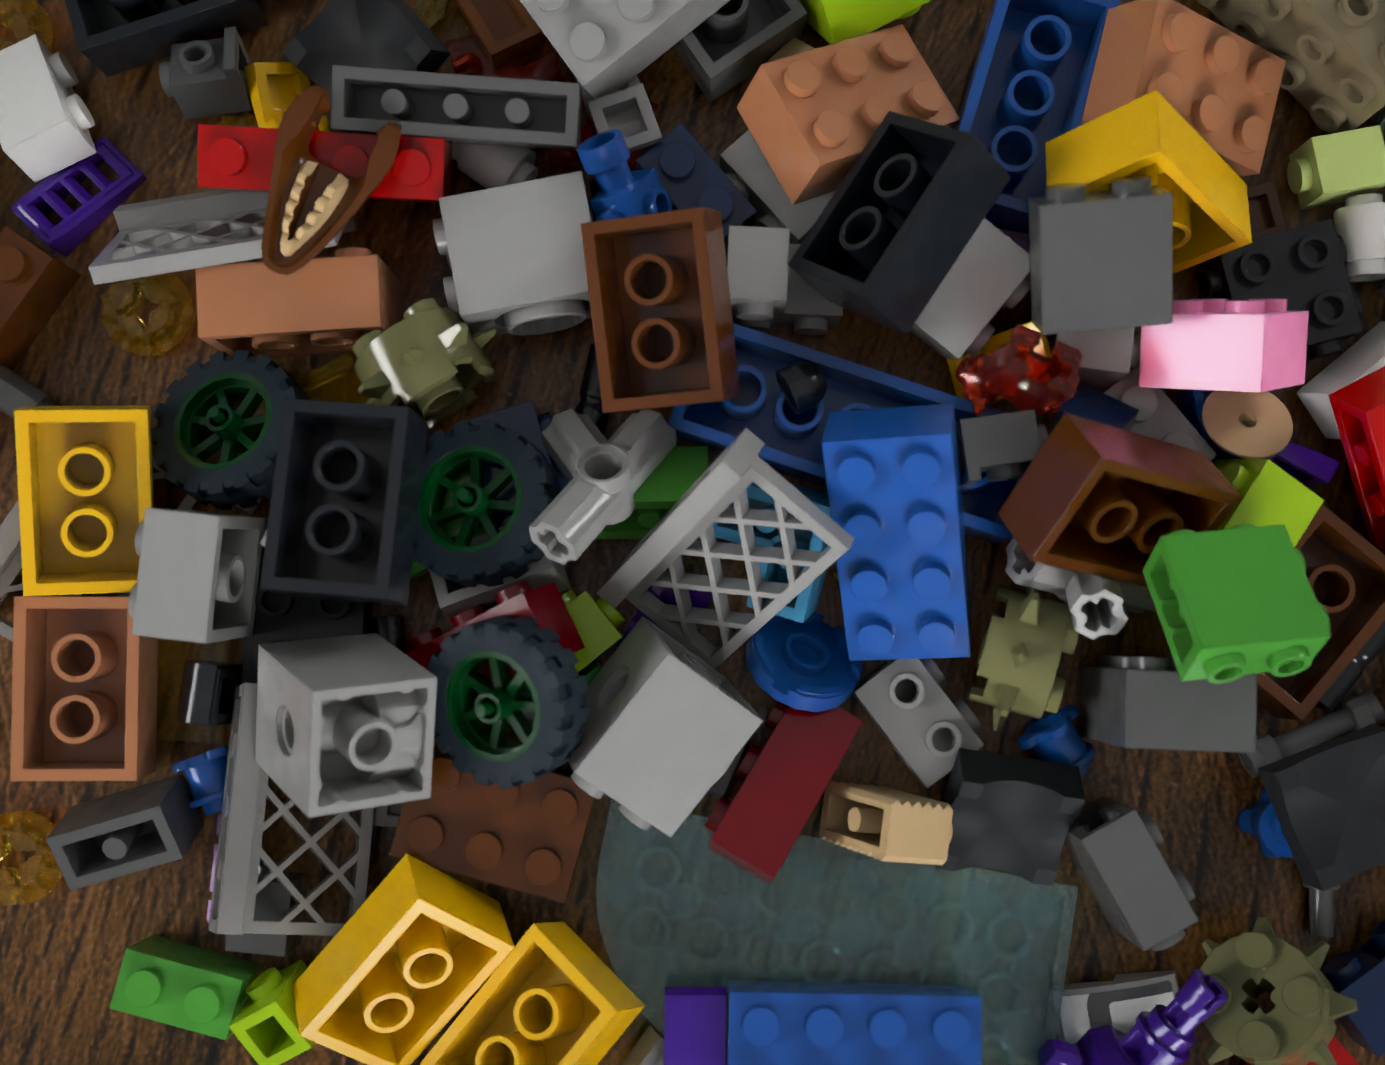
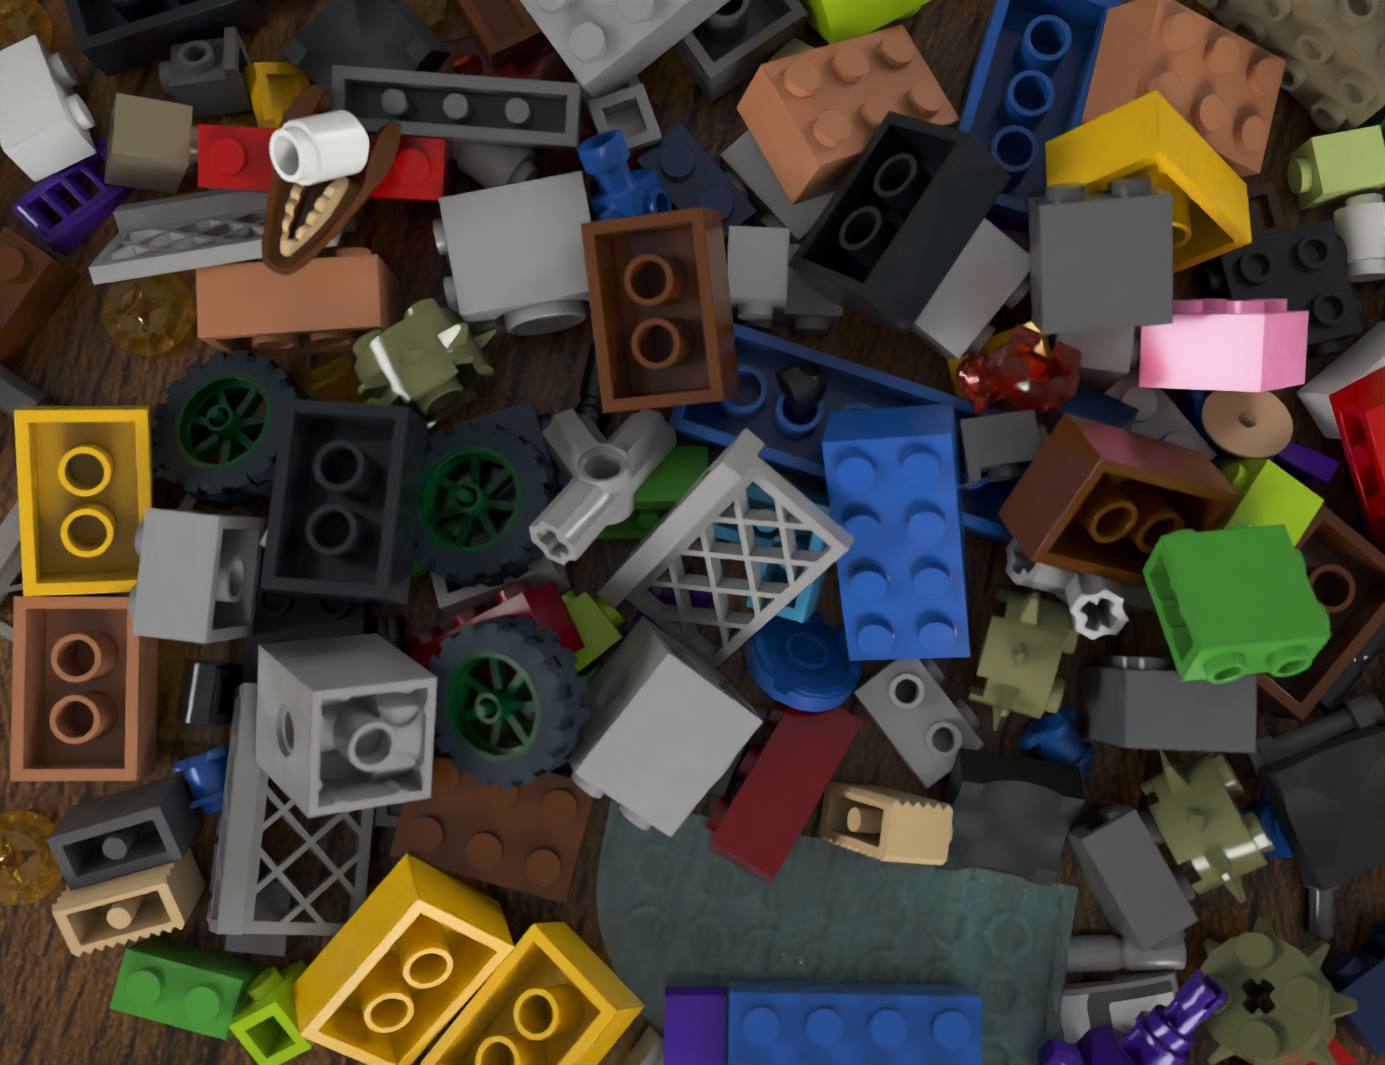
none -> tan brick [52,848,206,957]
none -> dark tan brick [104,93,198,194]
none -> white brick [270,110,369,185]
none -> light grey piece [1058,934,1186,972]
none -> olive brick [1140,749,1275,903]

